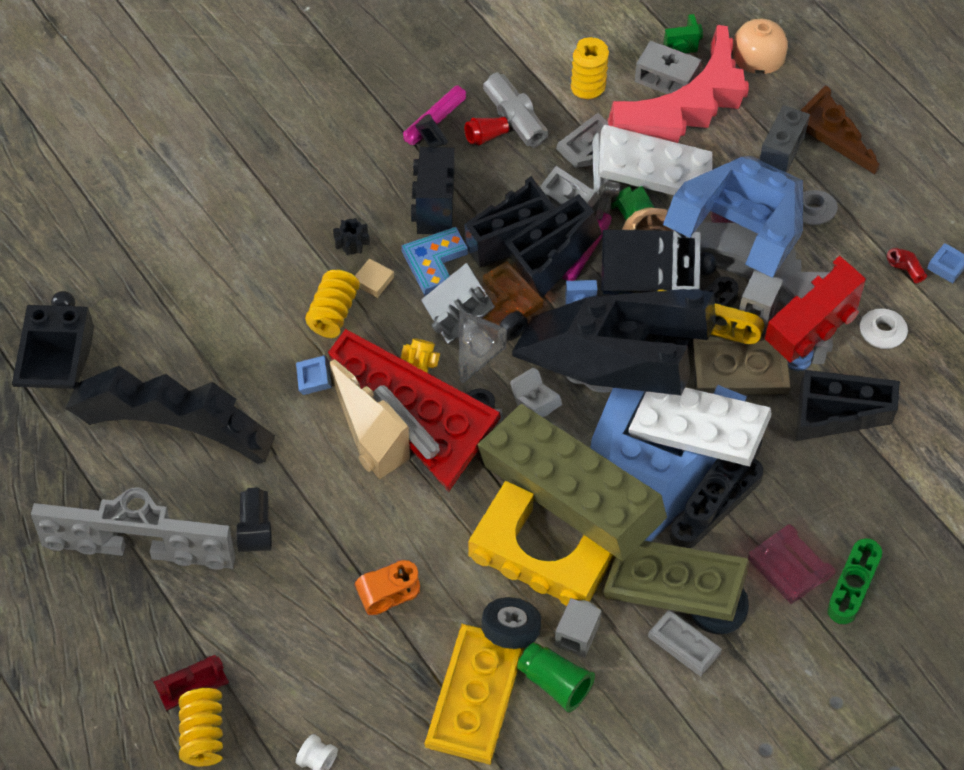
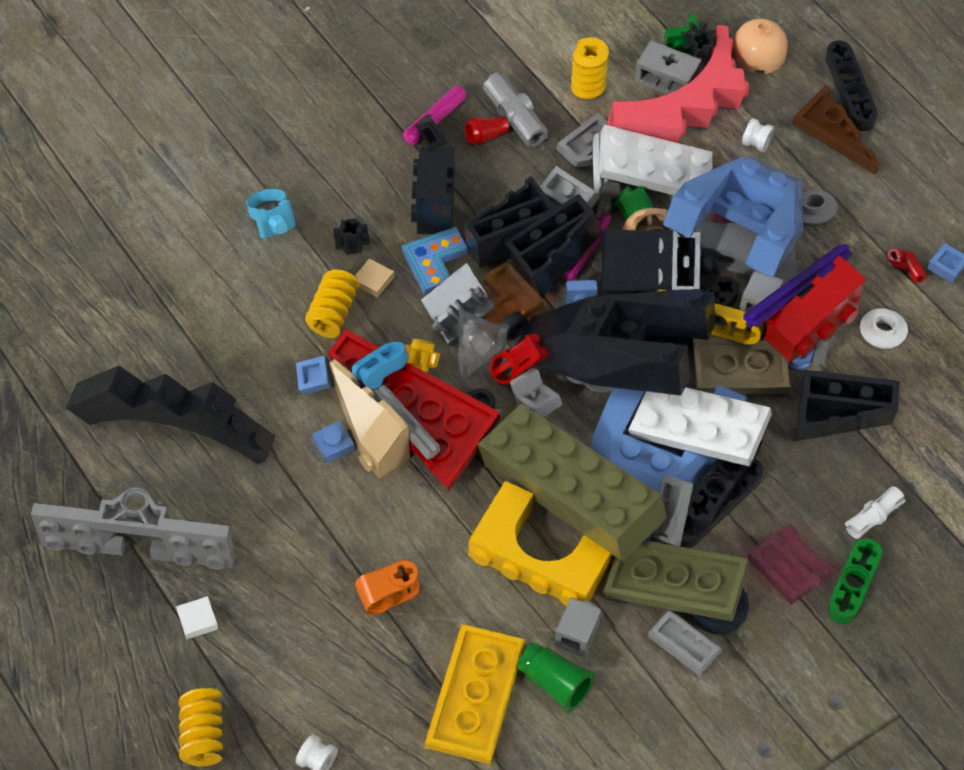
black slope [12,291,94,389] -> none
dark red hinge [153,654,229,711] -> none
black piece [237,487,272,552] -> none
black bush [481,597,541,649] -> none
dark grey brick [760,105,810,172] -> none
none -> white tile [176,596,218,640]
none -> medium azure piece [246,189,296,238]
none -> medium blue plate [312,421,355,464]
none -> dark azure plate [352,342,409,389]
none -> red piece [490,333,548,384]
none -> light grey plate [650,475,693,547]
none -> black gear [681,21,717,57]
none -> white wheel [742,118,774,153]
none -> dark purple axle [743,244,852,328]
none -> black beam [825,40,877,131]
none -> white pin [845,486,905,539]

